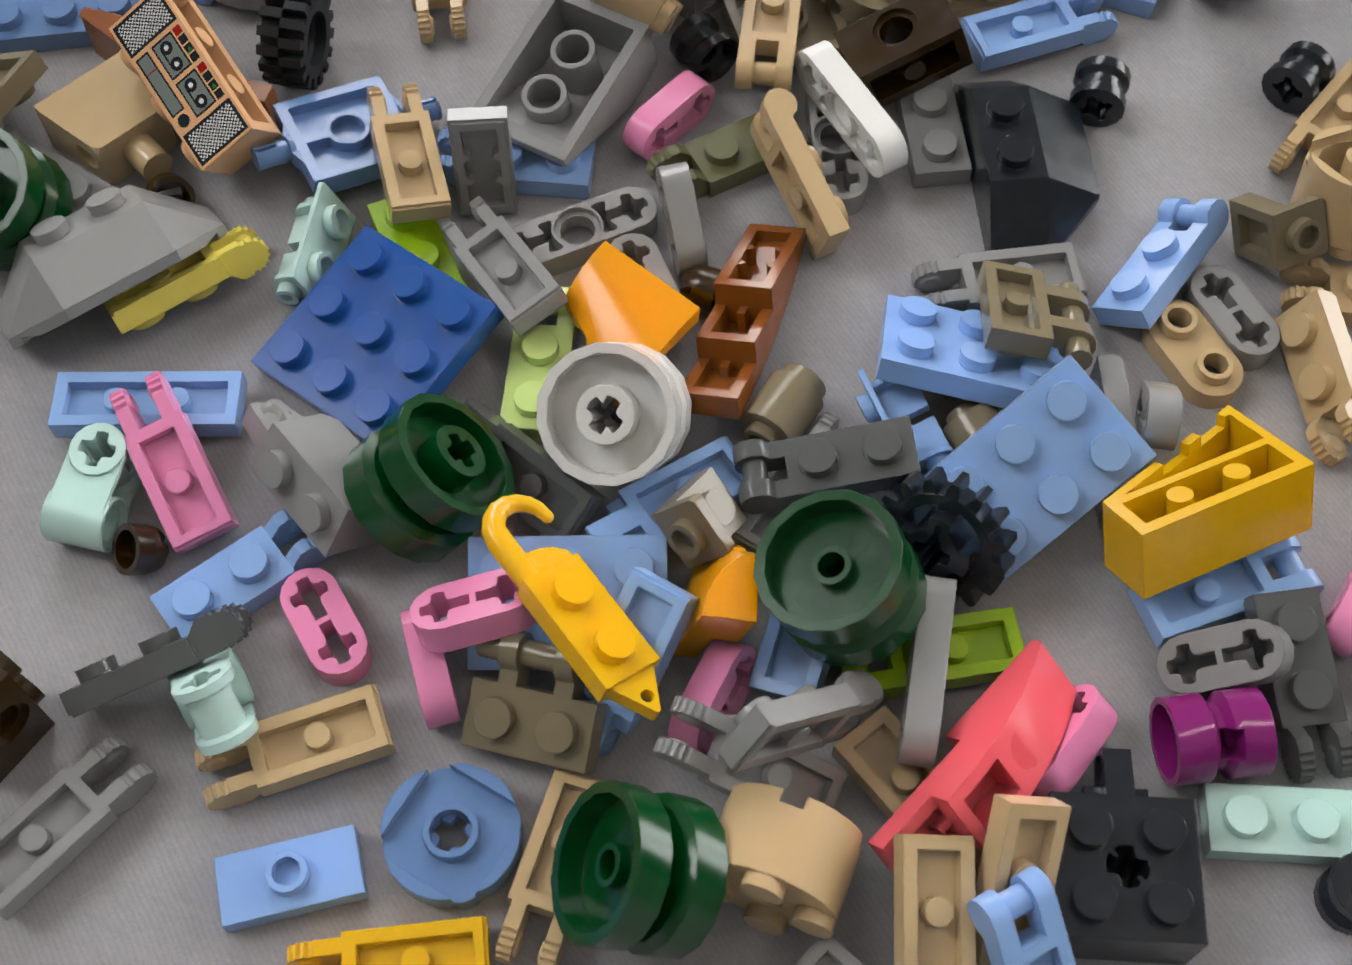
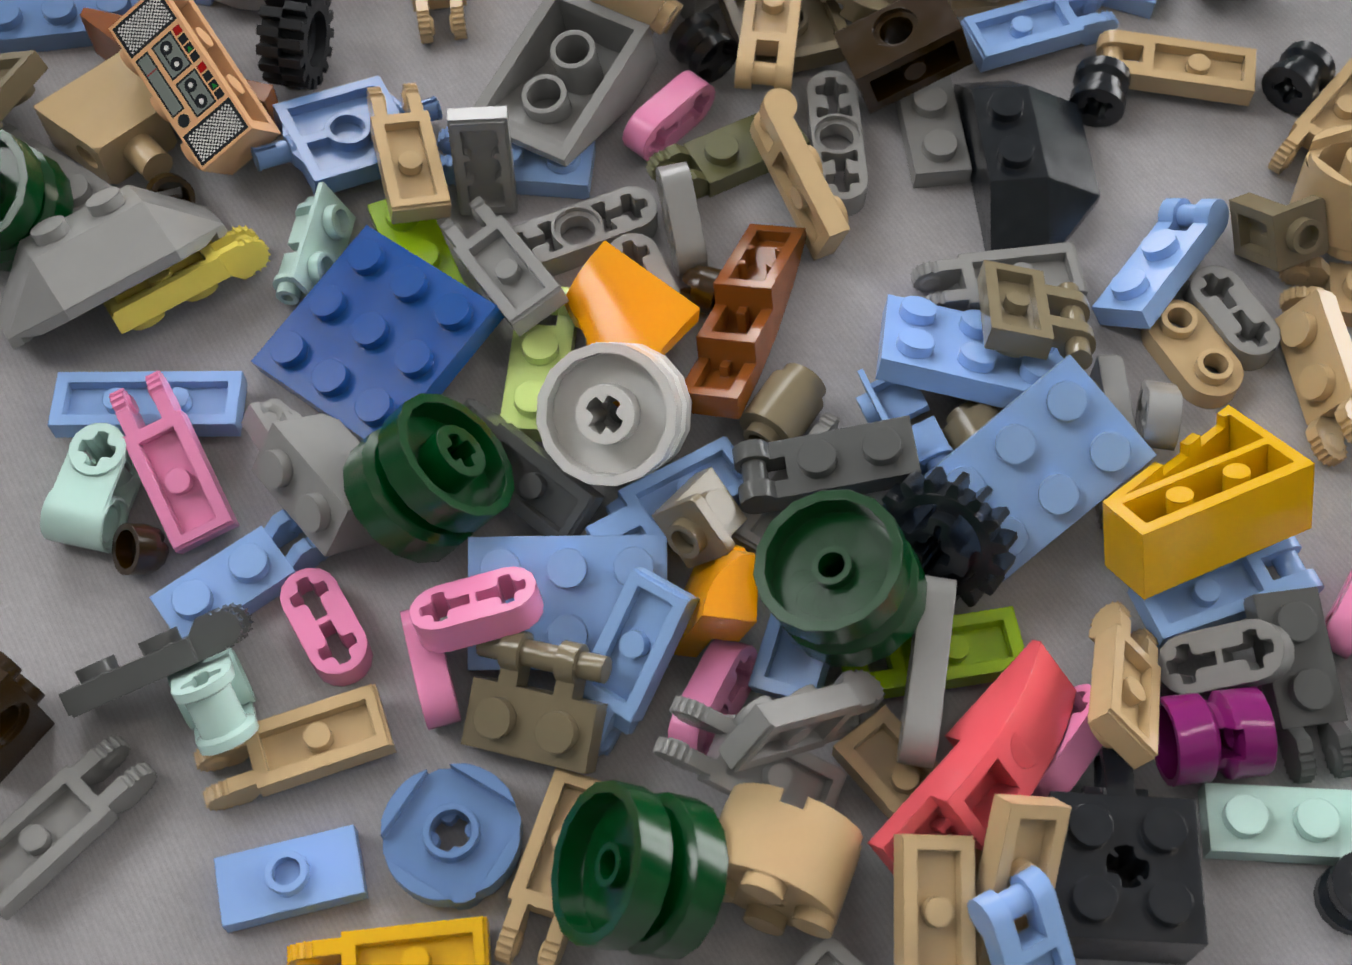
yellow plate [481,494,661,720] -> none
white beam [795,40,908,178] -> none
none -> tan hinge [1087,601,1161,769]
none -> tan plate [1096,30,1257,106]

